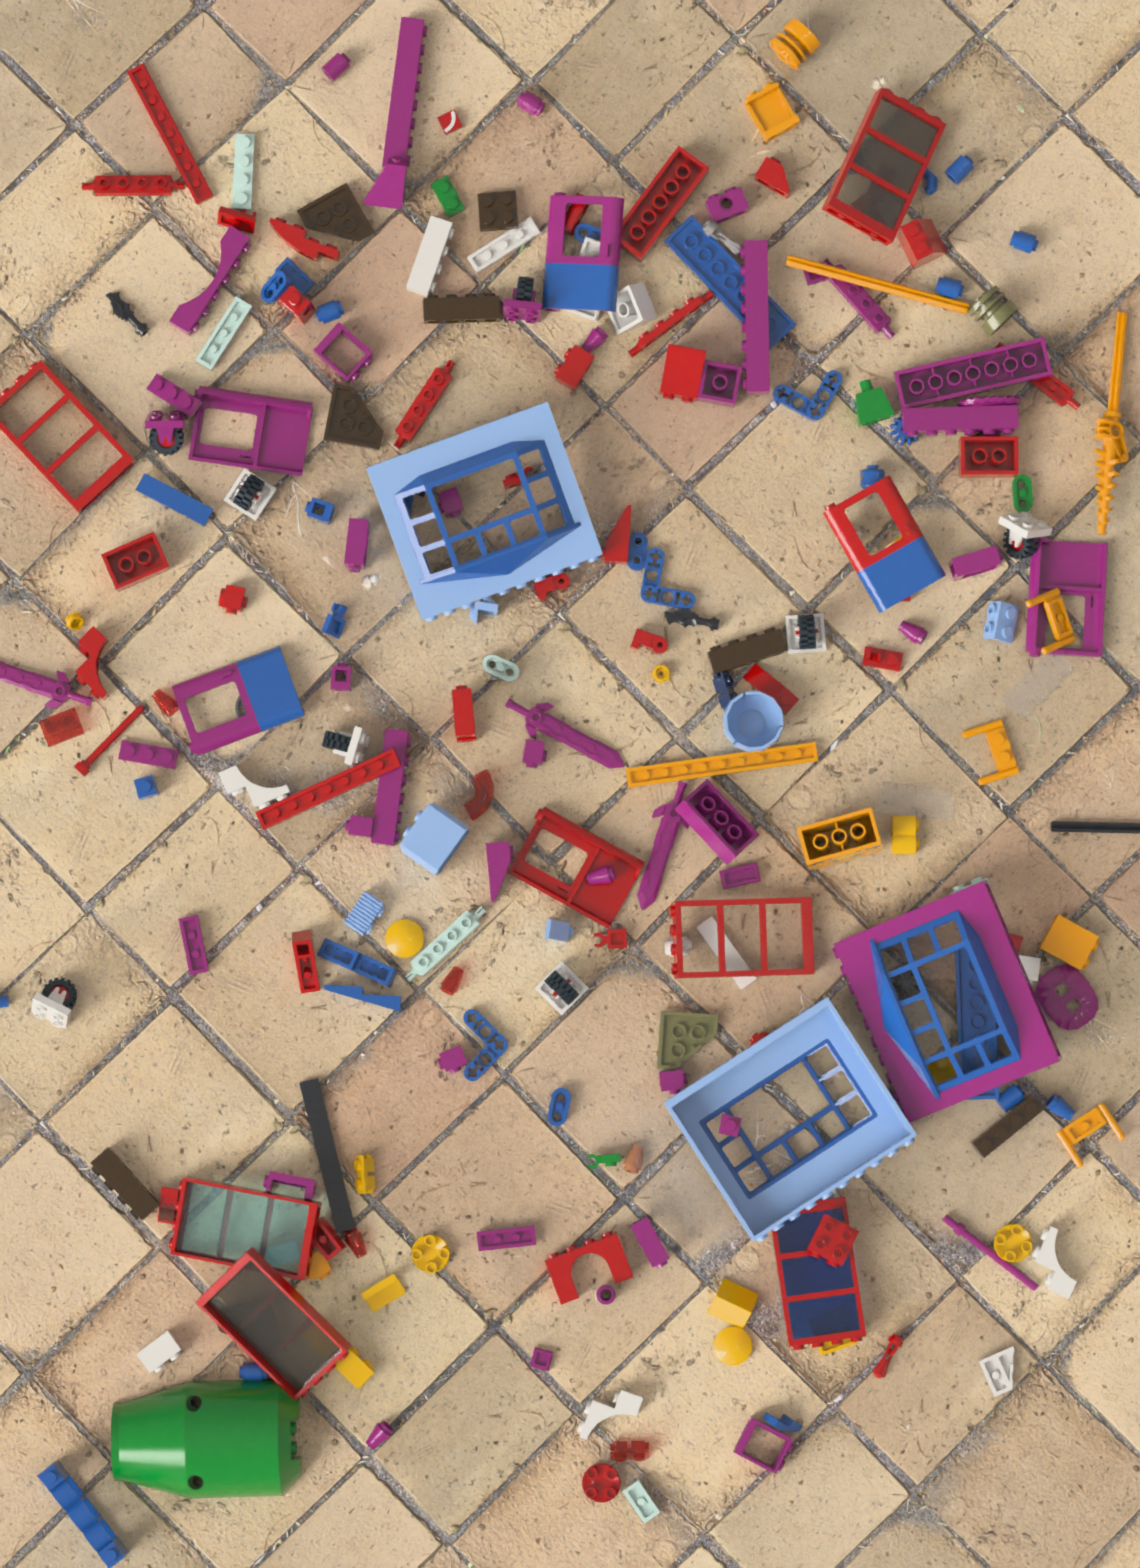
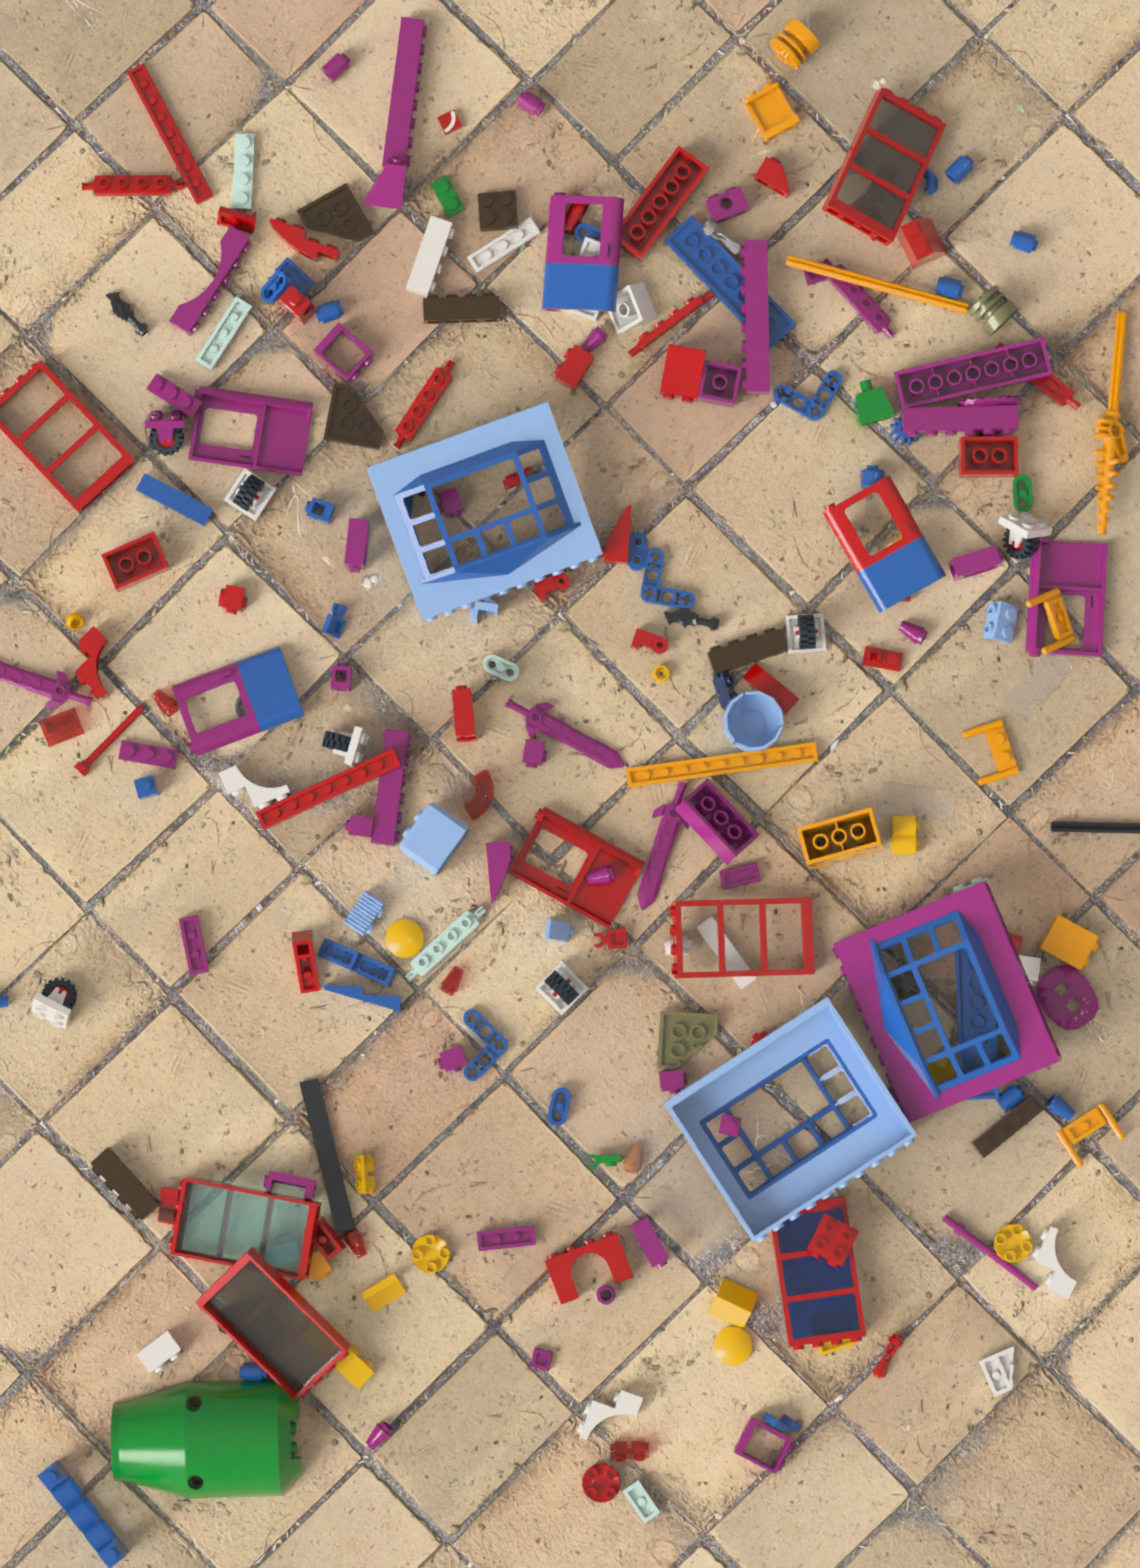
magenta plate [503,276,542,324] -> none

